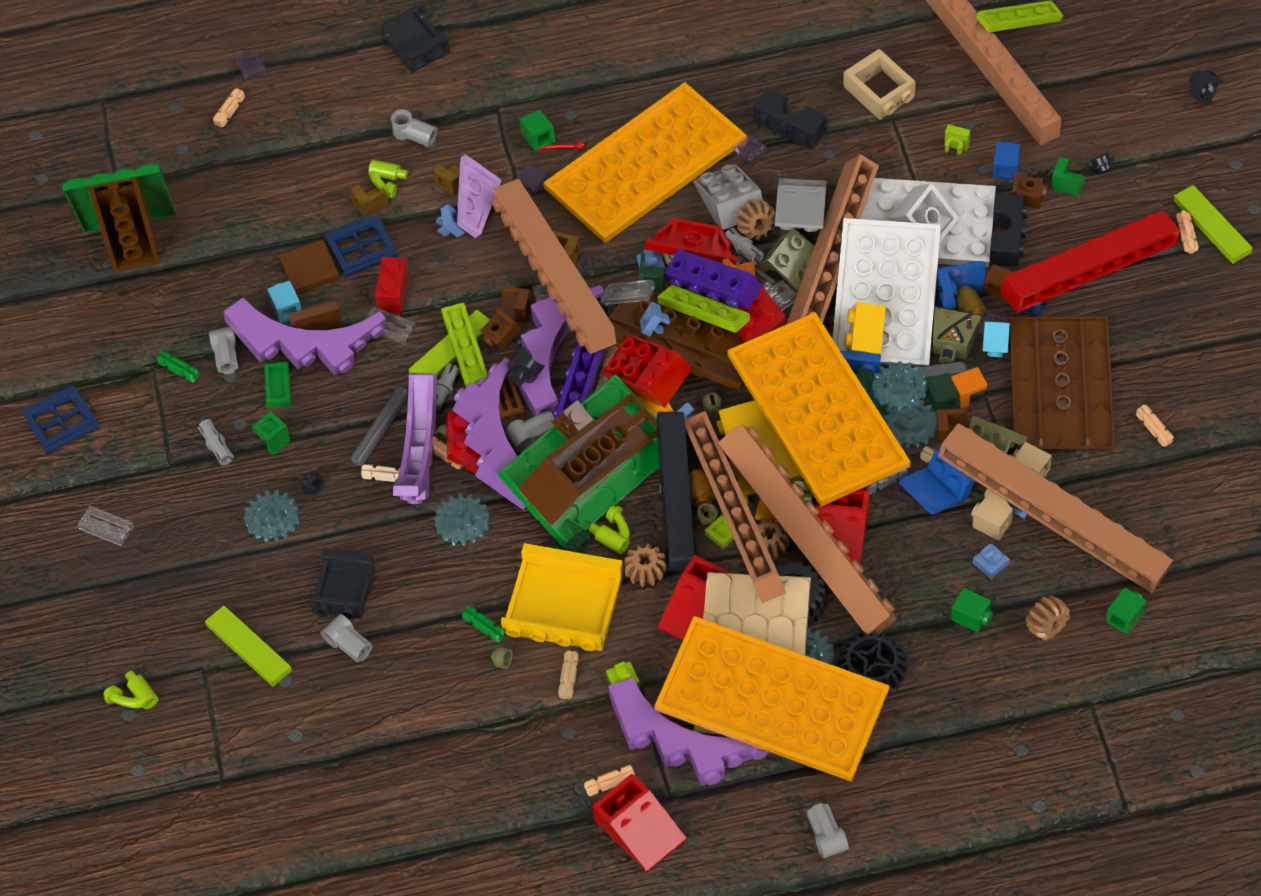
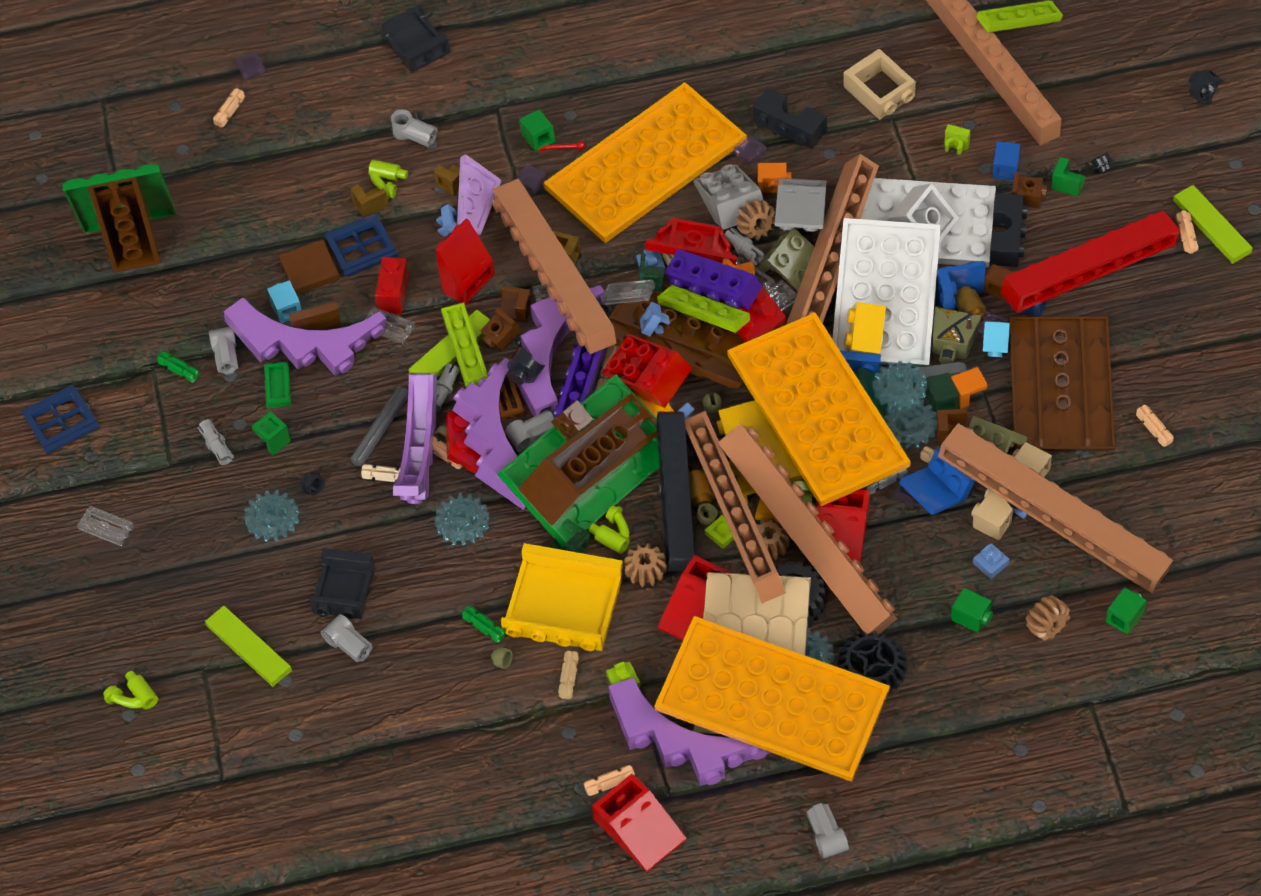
none -> red slope [436,218,495,306]
none -> orange brick [758,163,791,196]

